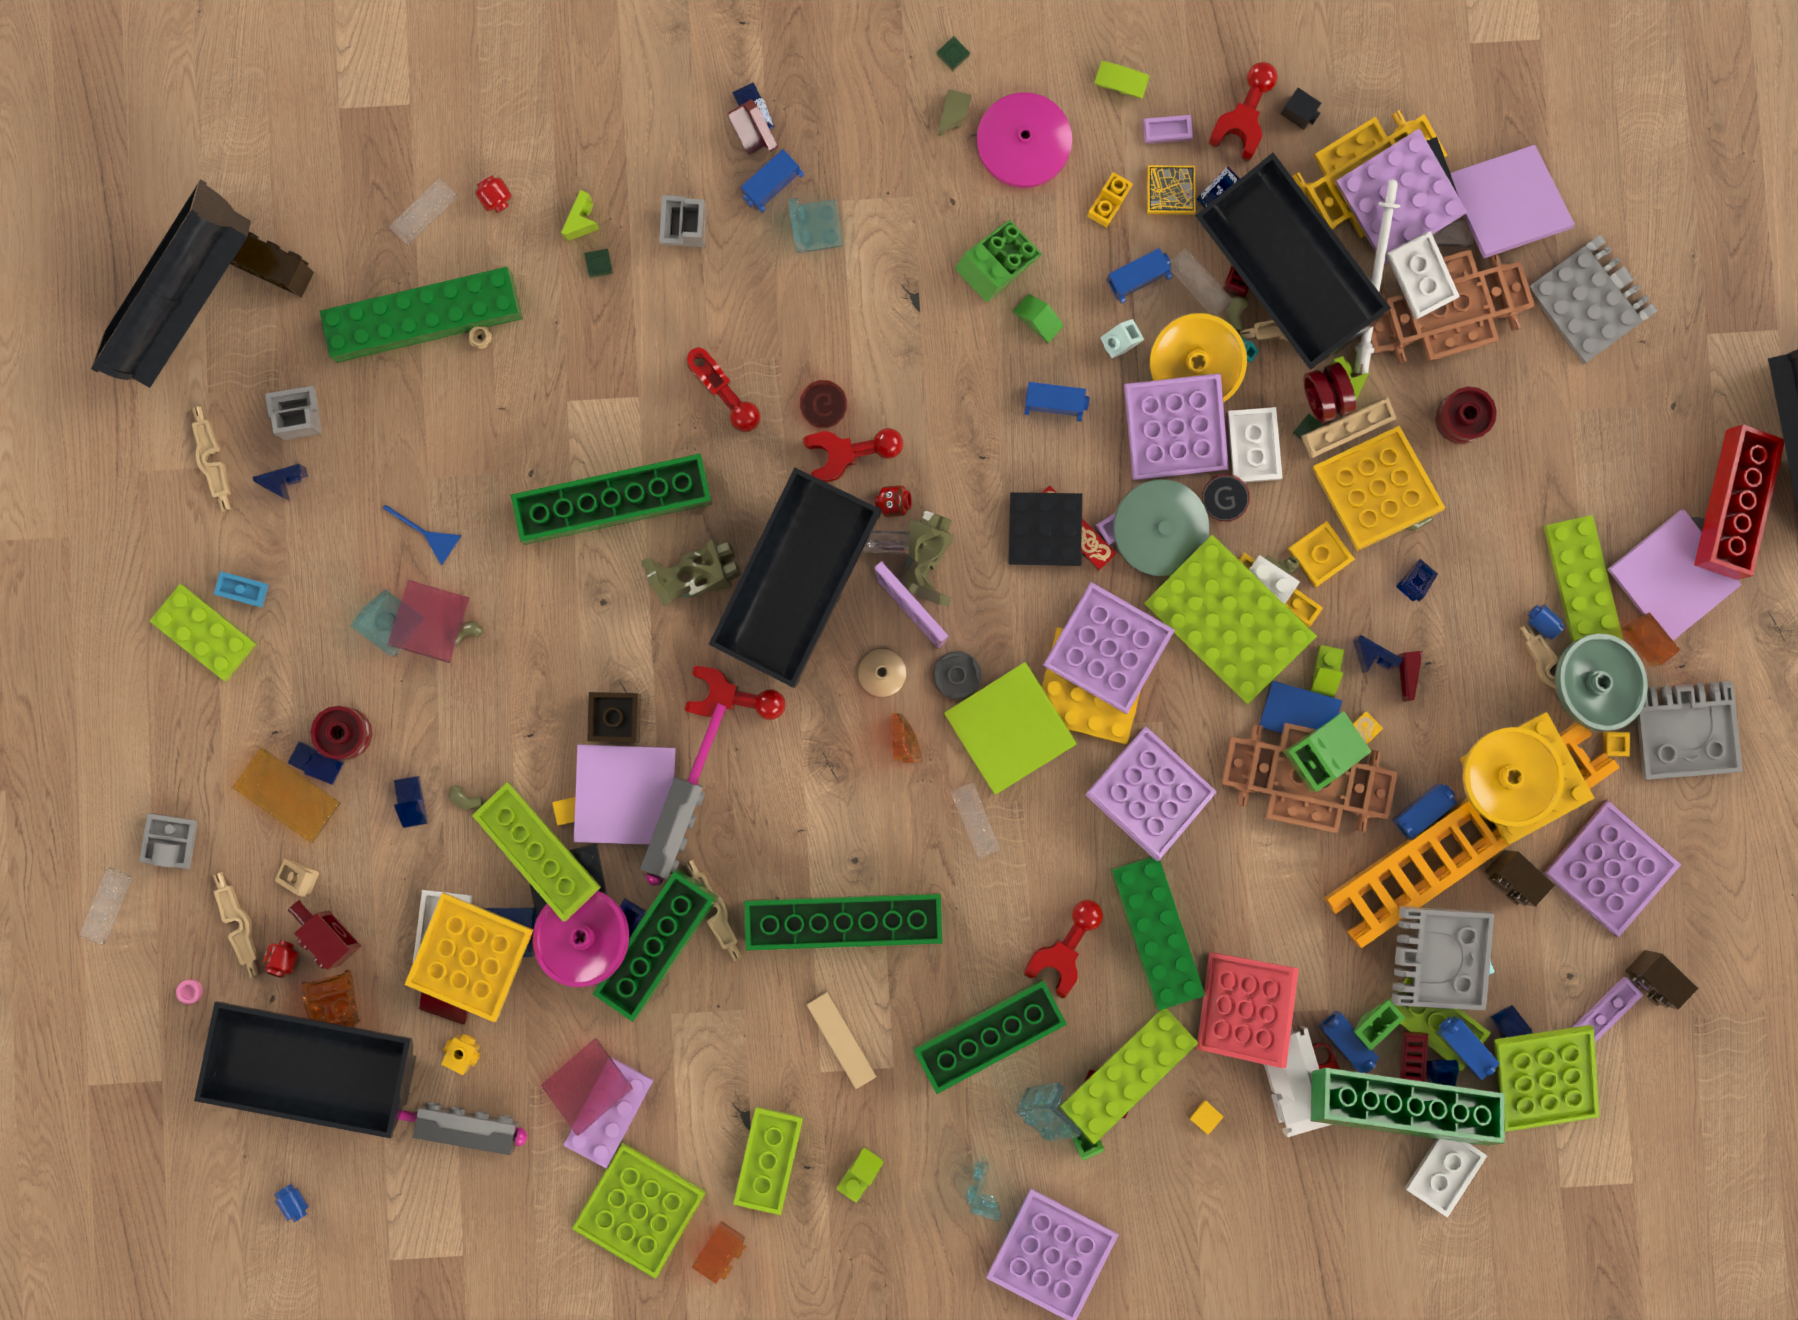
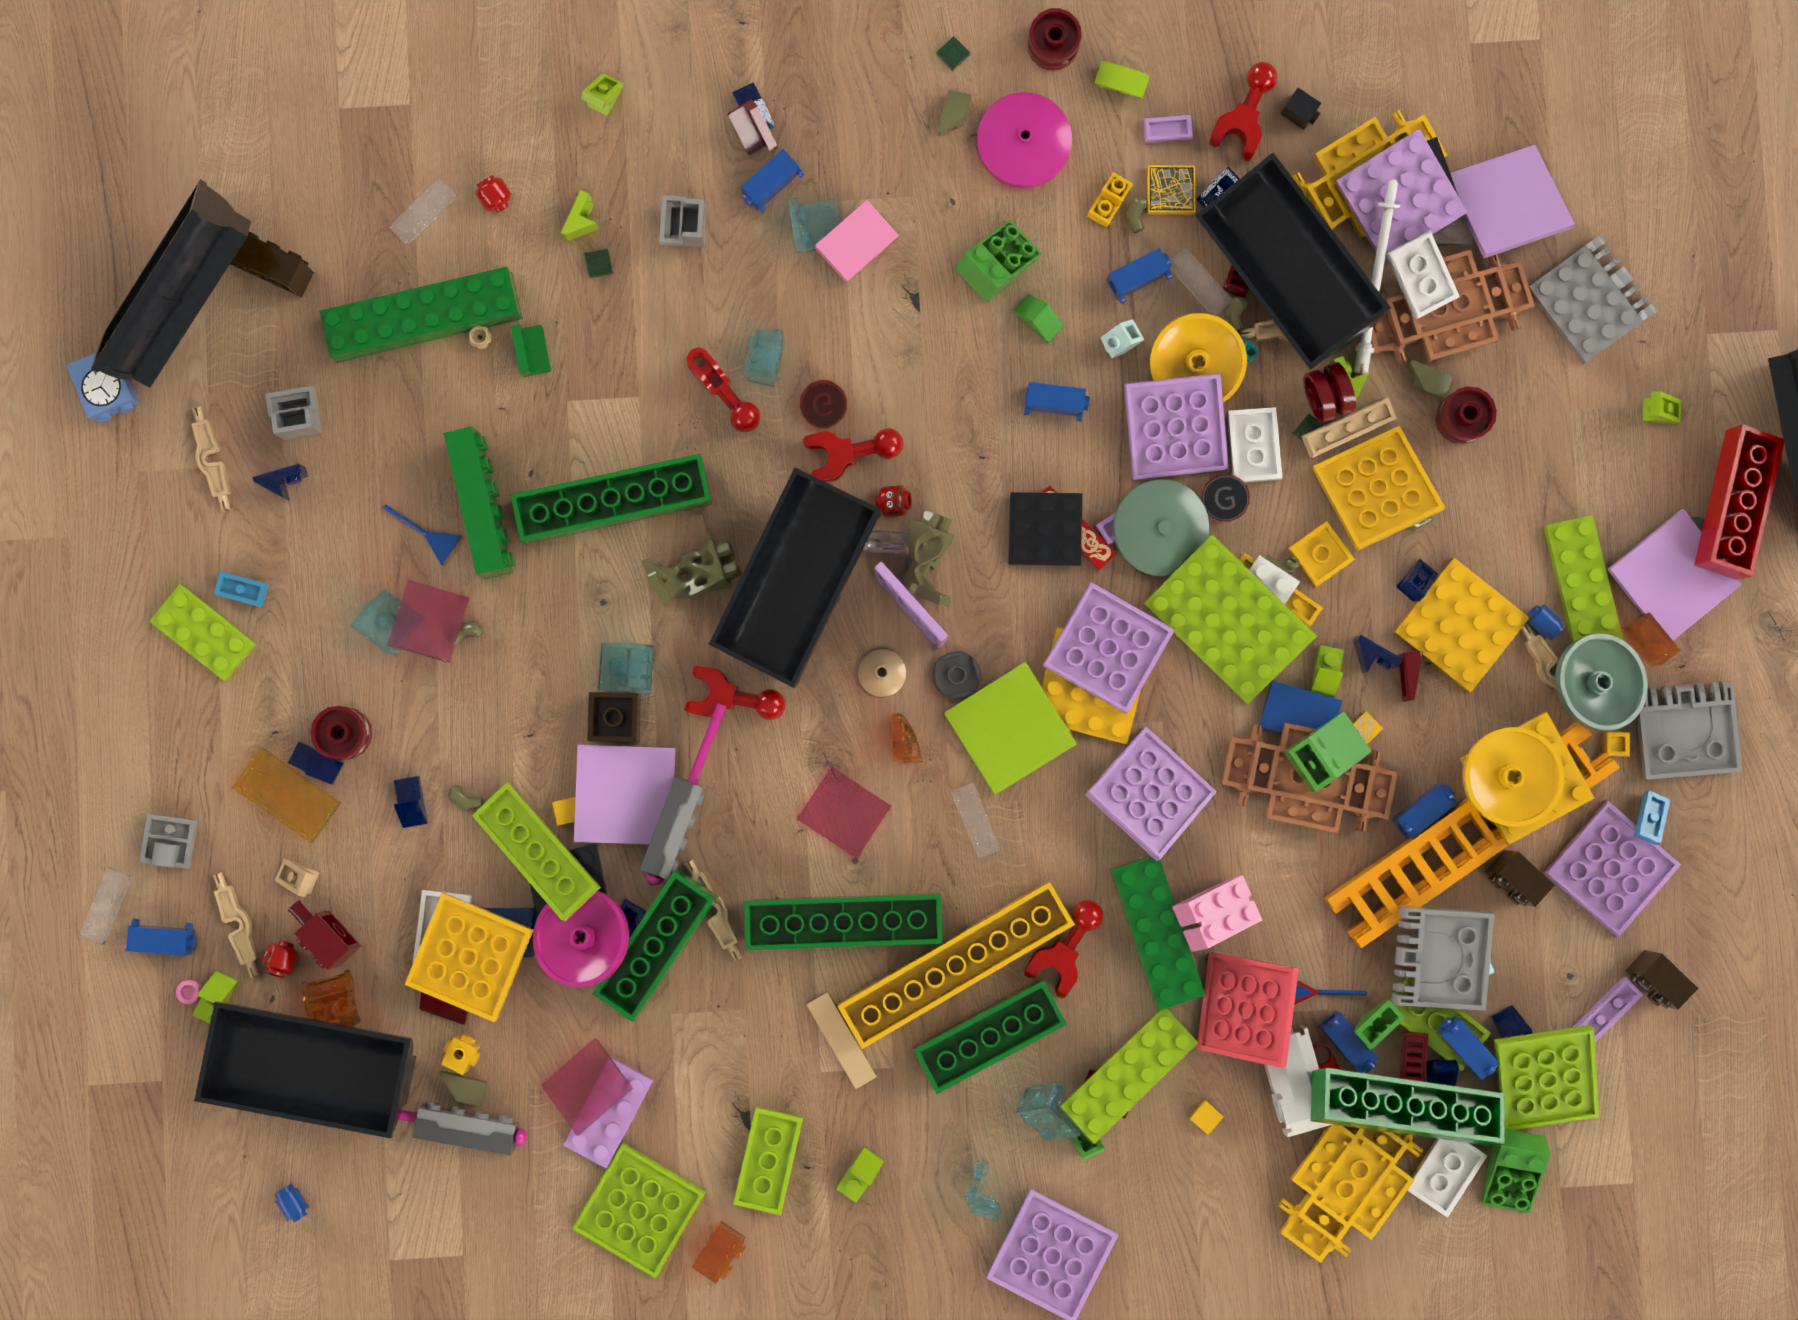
none -> medium blue brick [66,353,141,423]
none -> blue brick [126,918,197,956]
none -> lime slope [192,970,239,1024]
none -> olive slope [439,1070,487,1107]
none -> green brick [443,426,515,580]
none -> green panel [511,324,551,377]
none -> lime slope [581,73,624,116]
none -> clear light blue slope [598,643,654,694]
none -> clear light blue slope [742,330,785,387]
none -> clear pink piece [797,766,891,858]
none -> bright pink tile [814,200,899,283]
none -> yellow brick [837,881,1075,1049]
none -> dark red wheel [1028,8,1082,70]
none -> olive arm [1126,196,1148,233]
none -> bright pink piece [1172,875,1262,952]
none -> yellow piece [1278,1124,1423,1263]
none -> piece [1294,980,1367,1005]
none -> yellow plate [1393,558,1530,693]
none -> olive slope [1406,360,1453,399]
none -> bright green slope [1481,1129,1551,1213]
none -> dark azure plate [1634,791,1671,845]
none -> lime slope [1643,391,1682,424]

